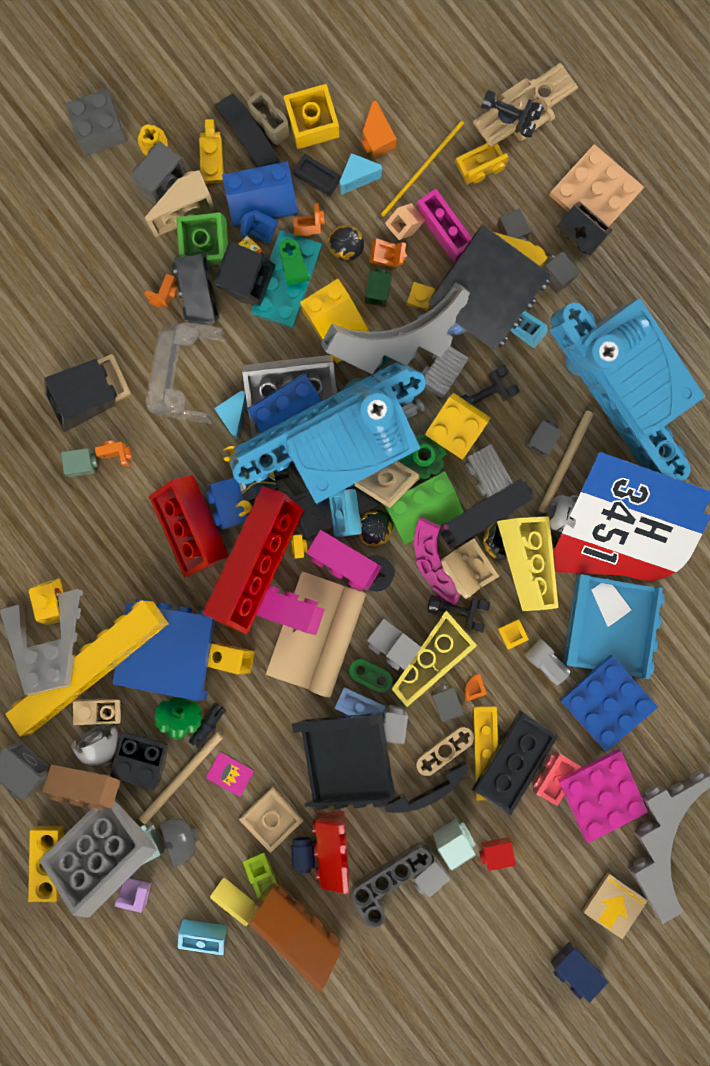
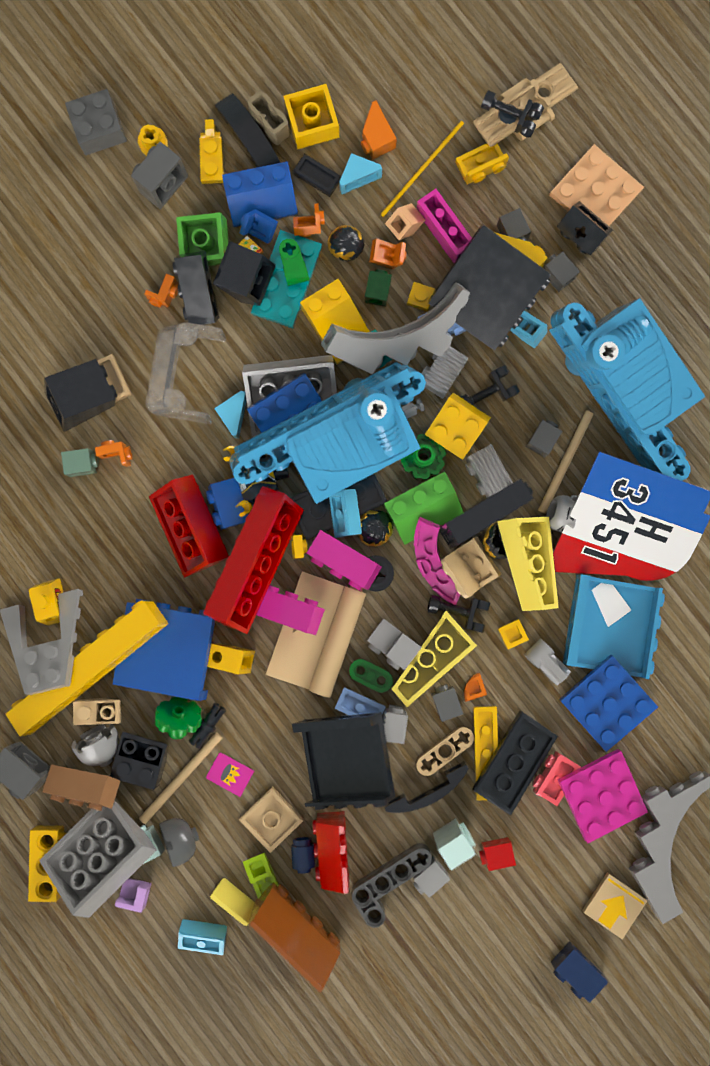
tan slope [145,170,216,237] -> none
tan tile [355,461,419,508] -> none

